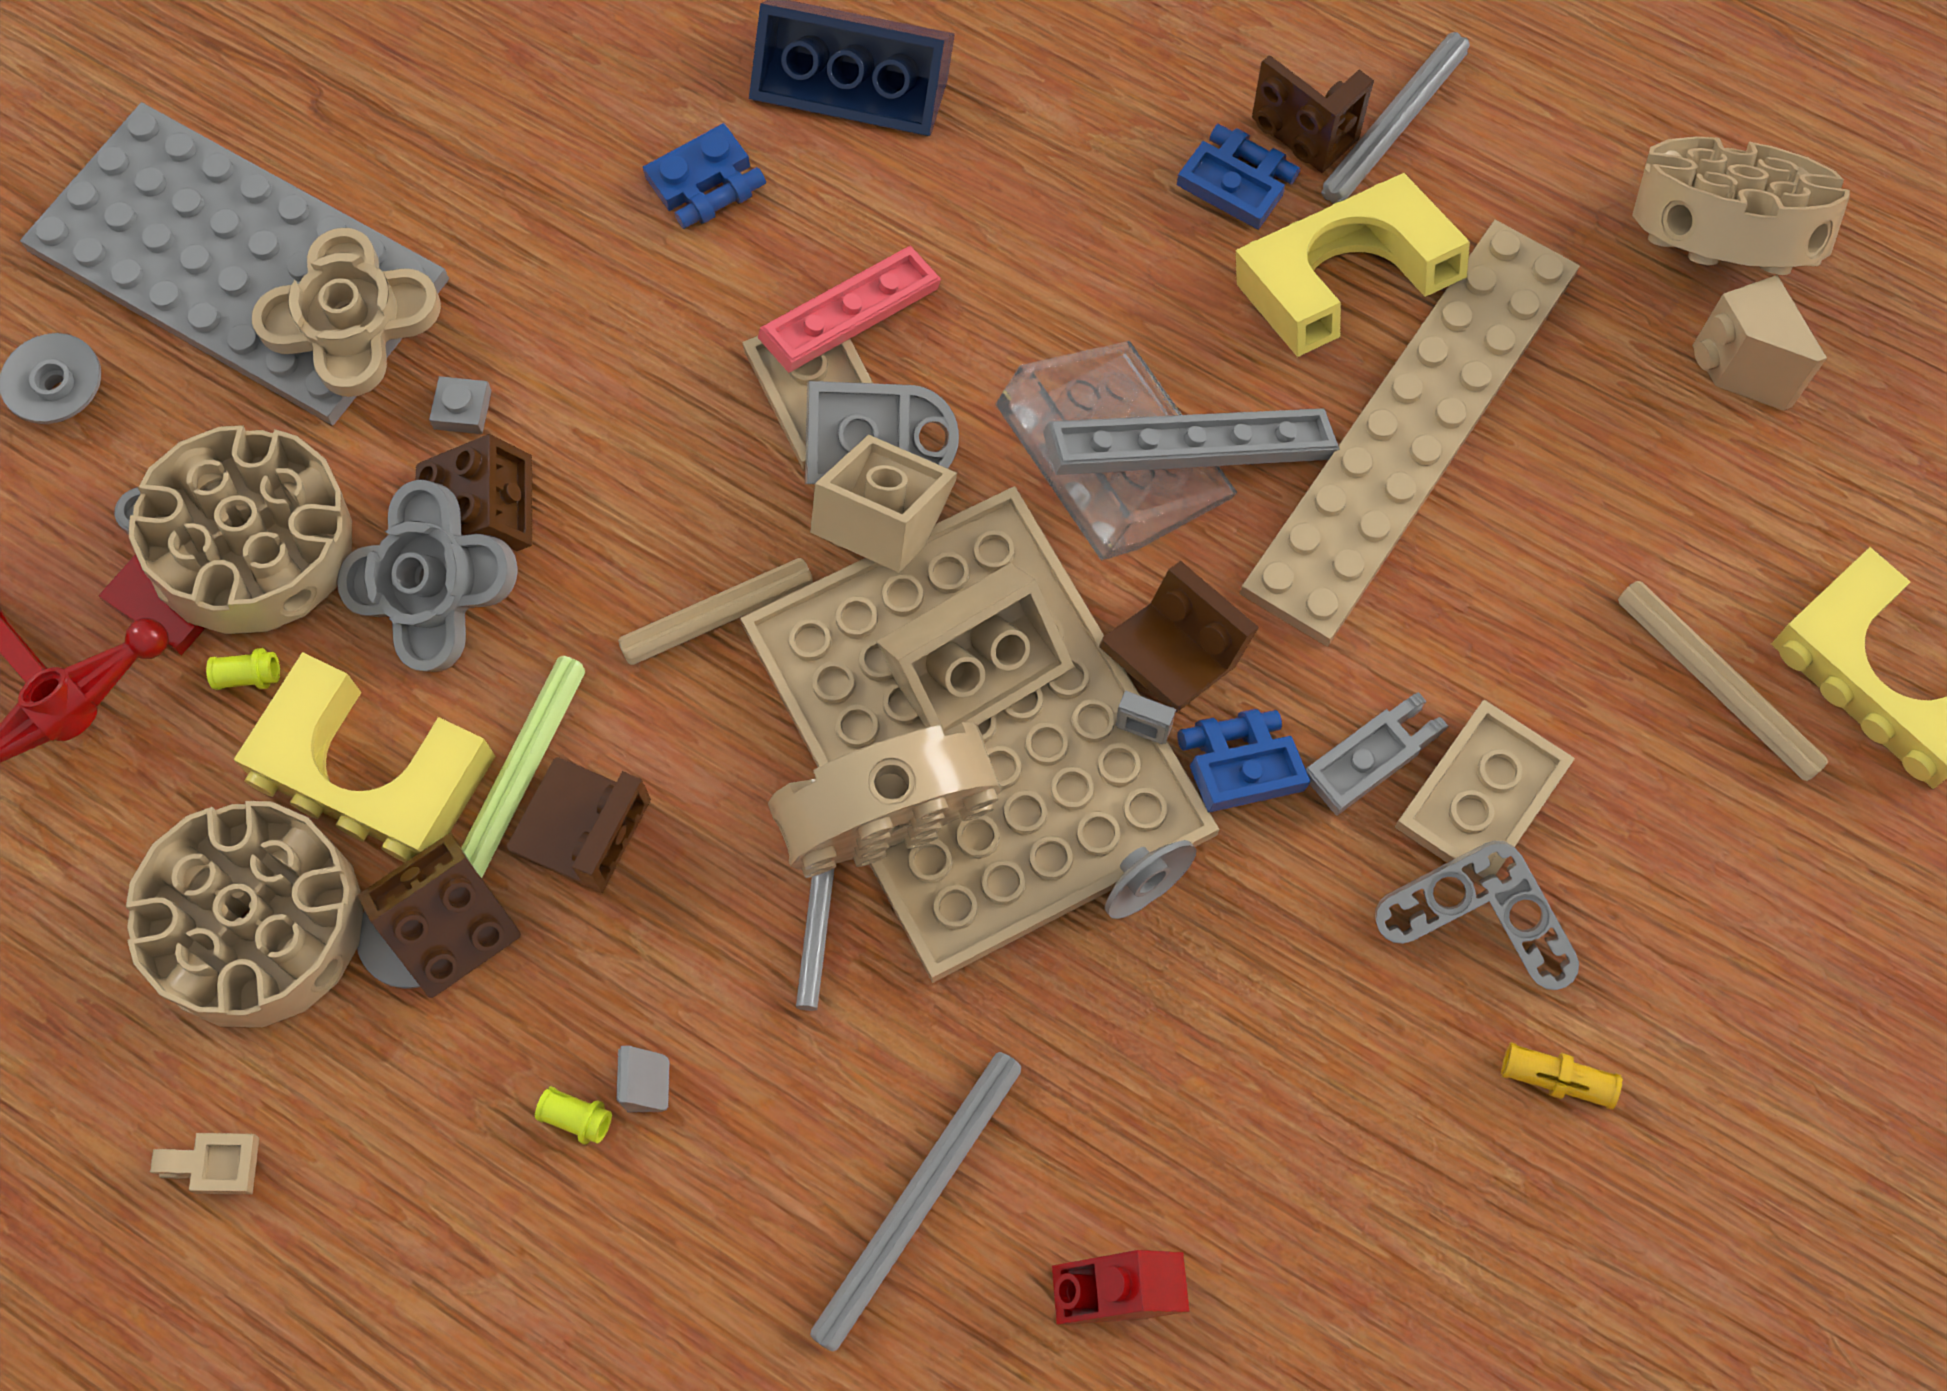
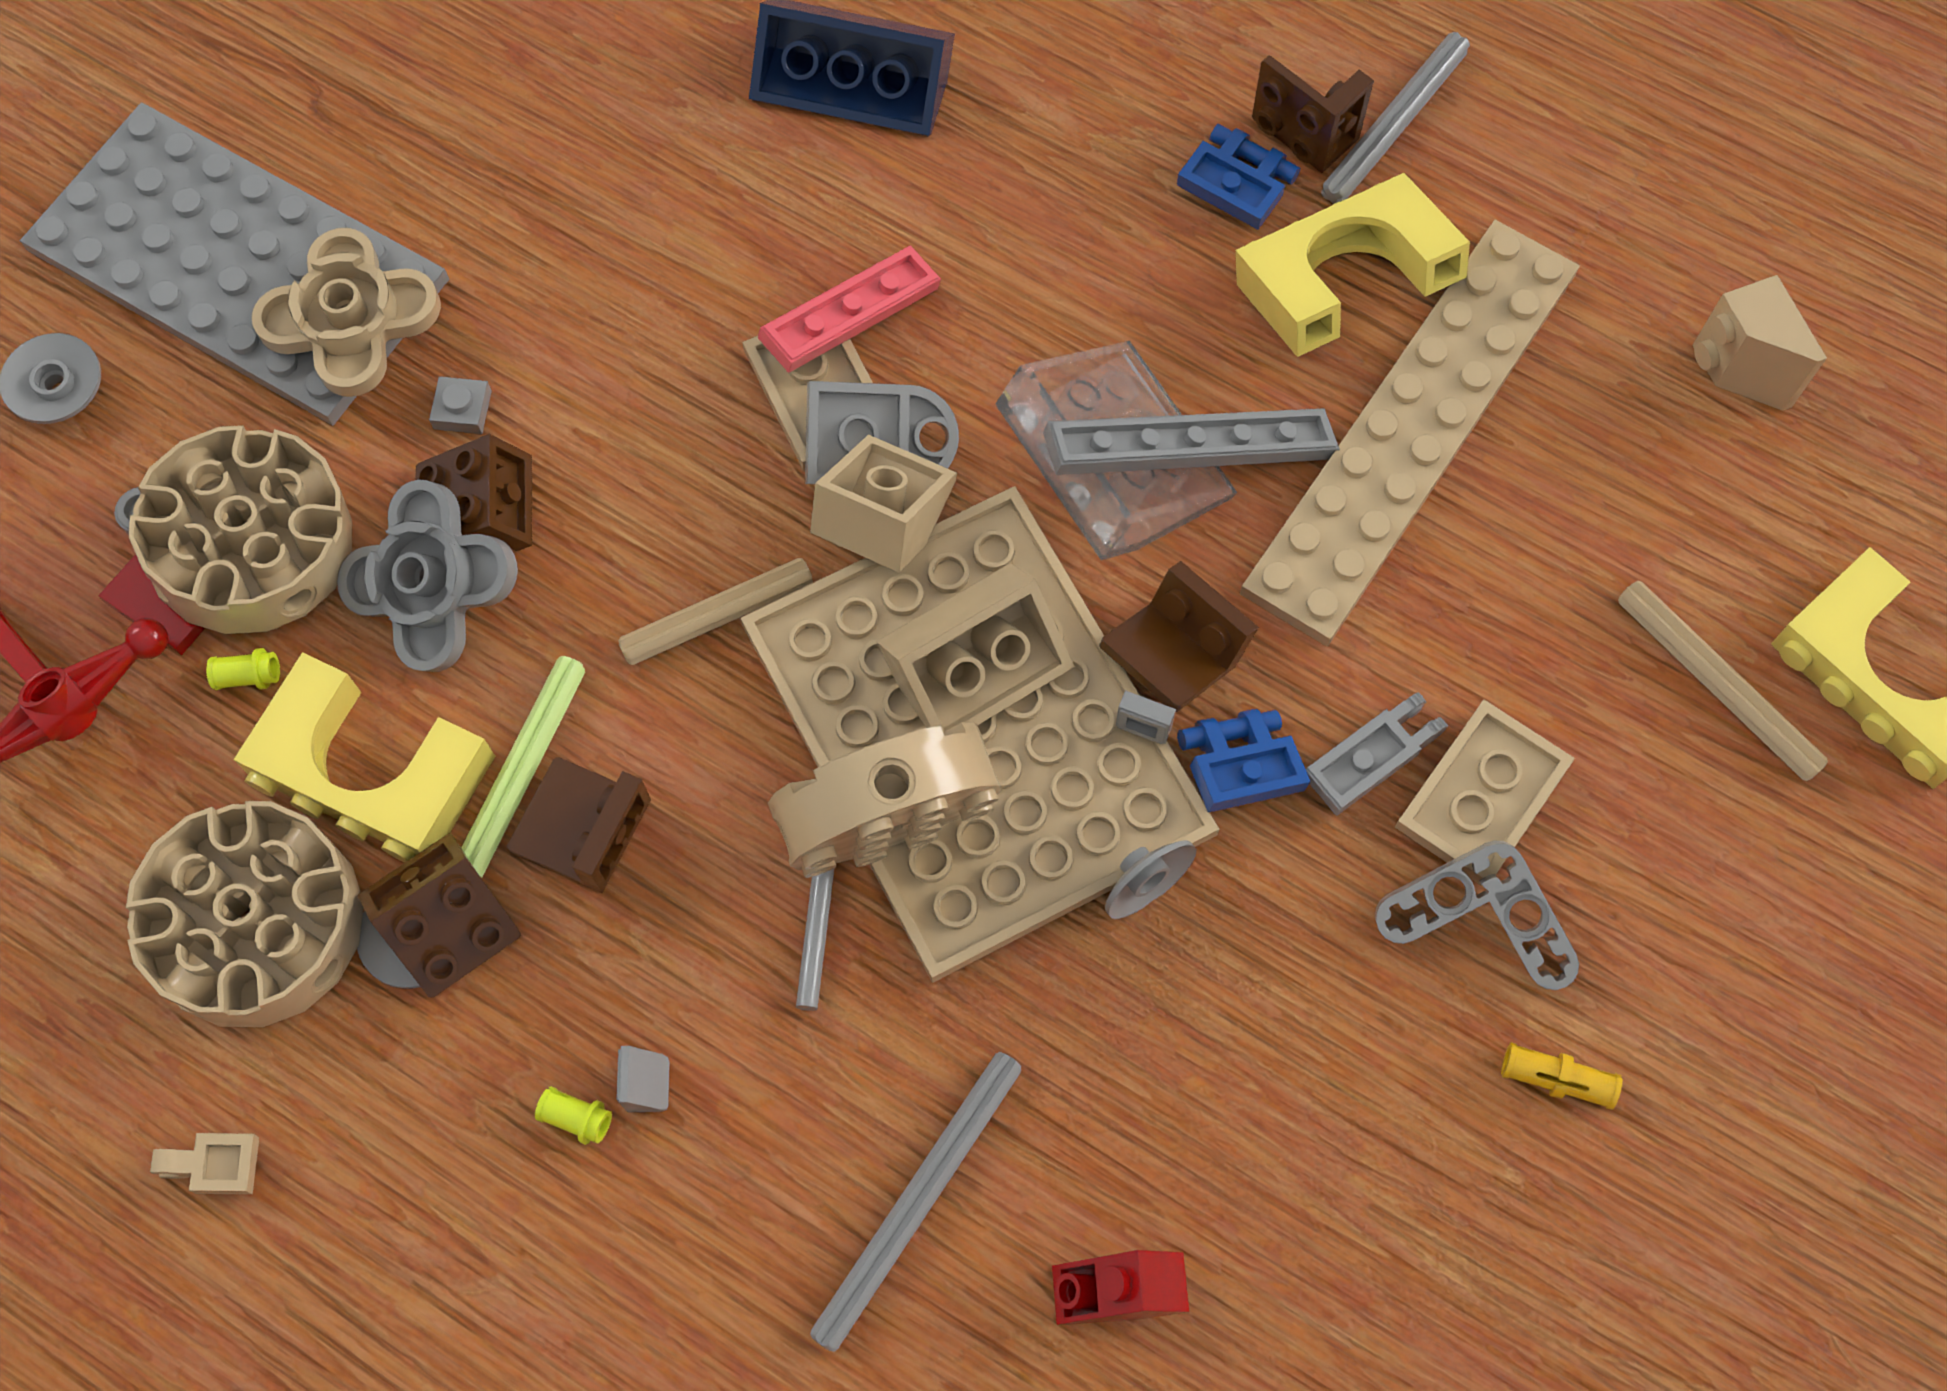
blue plate [643,123,766,229] -> none
tan brick [1632,136,1850,275] -> none

